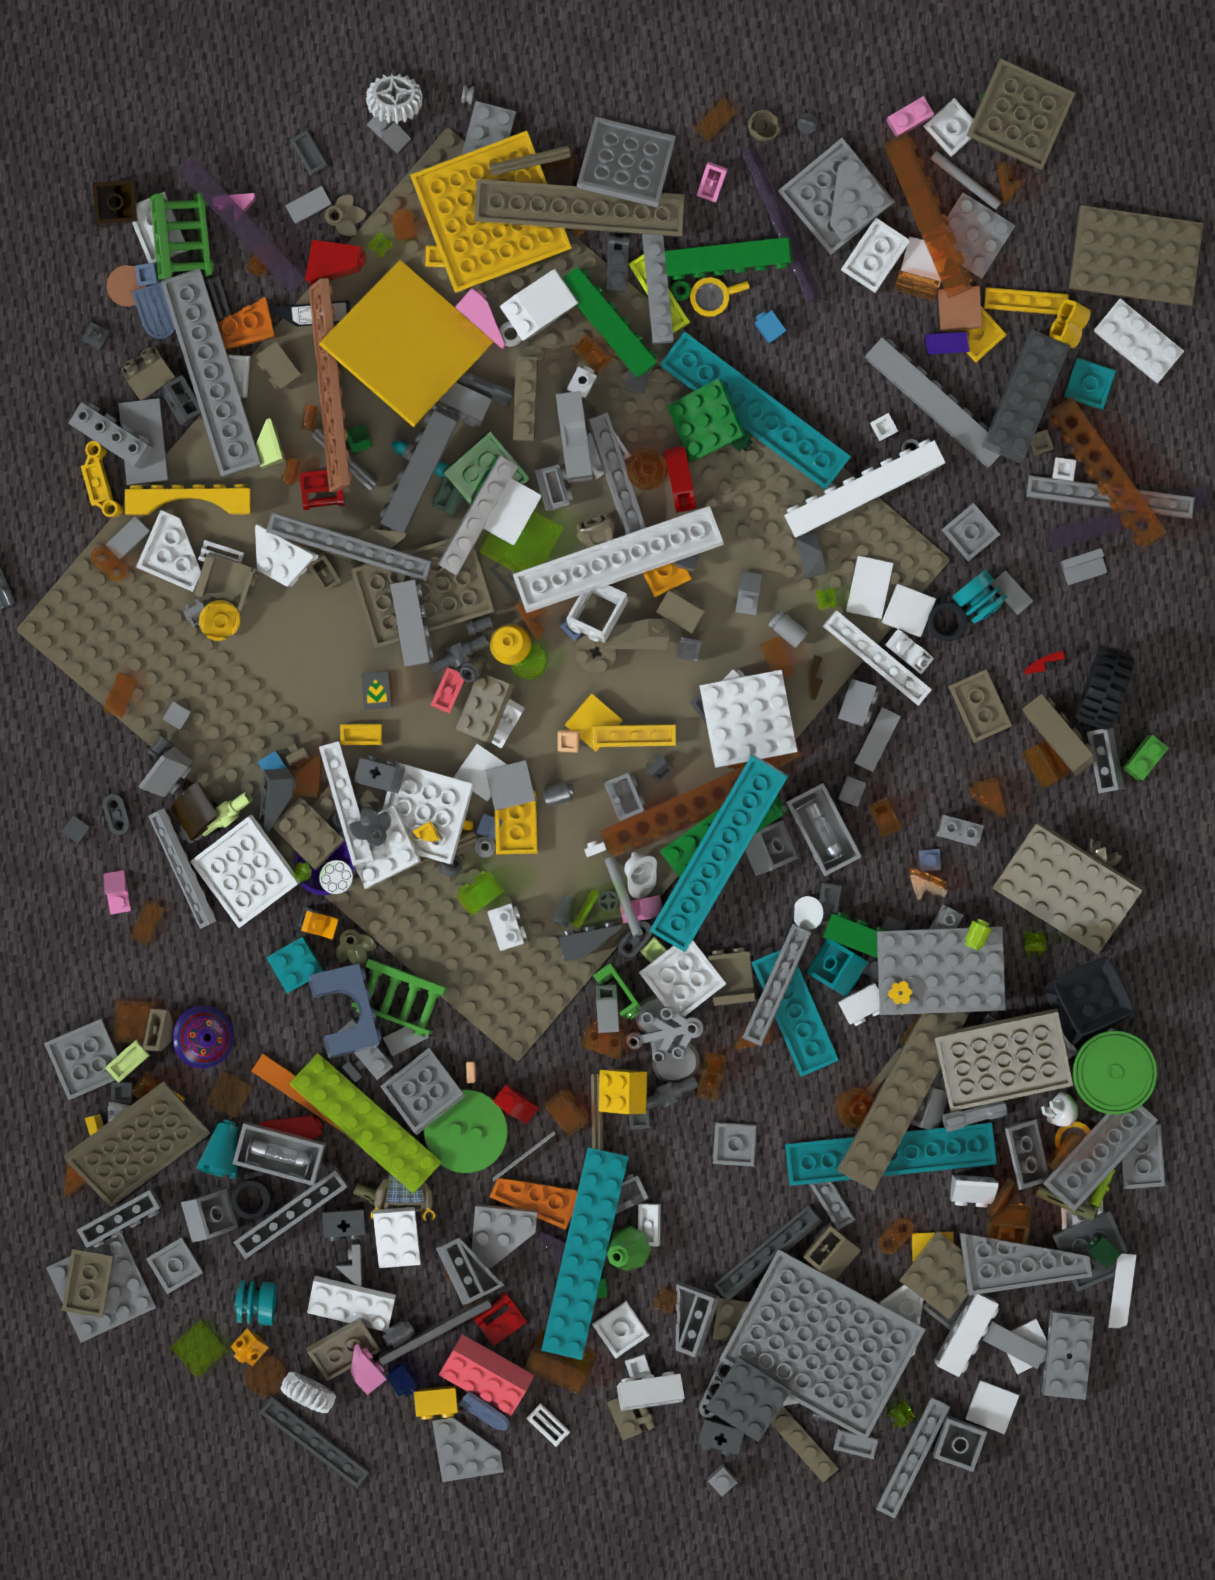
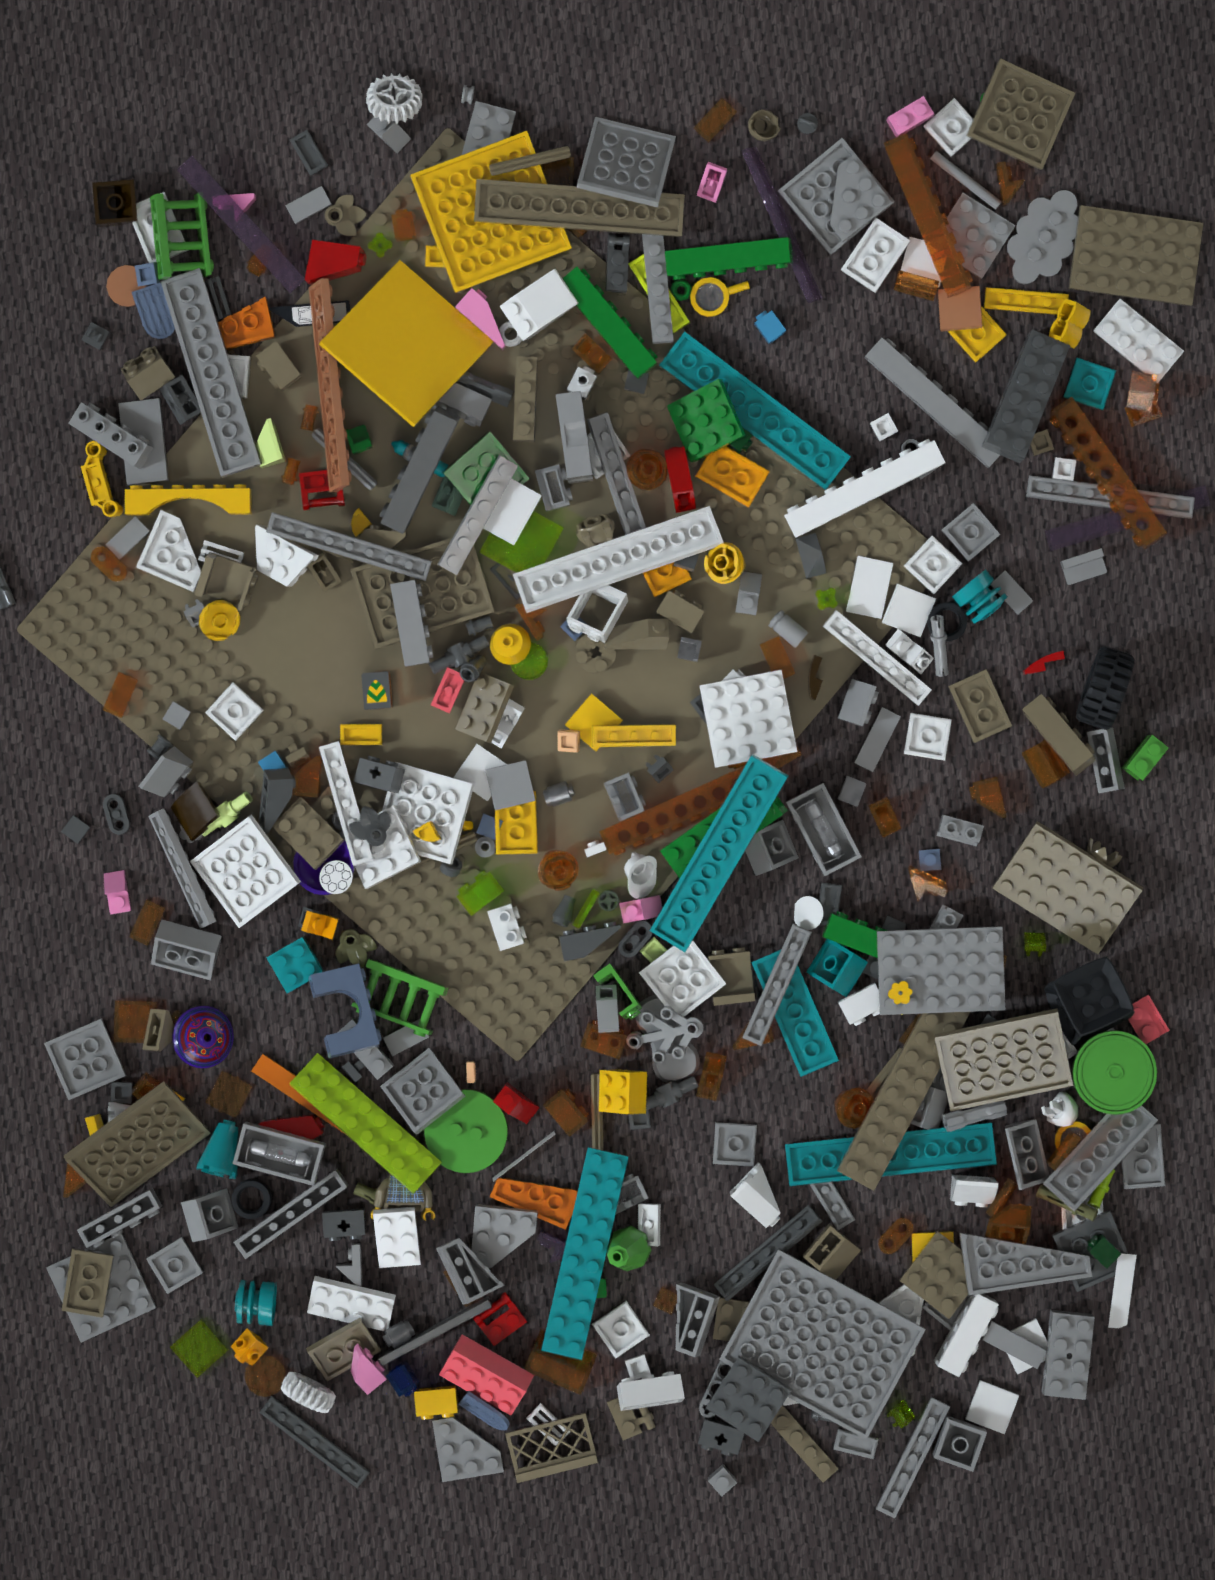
yellowish green tile [105,1040,150,1083] -> none
clear neon green plate [294,862,312,882] -> none
light grey piece [605,857,643,937] -> none
dark purple slope [925,331,970,354] -> none
lime brick [964,919,992,951] -> none
none -> light grey slope [151,920,222,980]
none -> white tile [205,682,264,741]
none -> yellow tile [351,508,372,537]
none -> dark tan fence [505,1412,598,1483]
none -> clear orange cone [538,850,579,891]
none -> light orange tile [695,446,770,508]
none -> yellow cone [704,542,745,584]
none -> white slope [730,1162,780,1228]
none -> white tile [904,536,963,594]
none -> white tile [904,713,952,761]
none -> light grey pin [930,615,949,677]
none -> light grey plate [1007,190,1078,285]
none -> clear orange slope [1124,397,1163,428]
none -> clear orange brick [1126,371,1160,412]
none -> coral plate [1128,995,1170,1044]

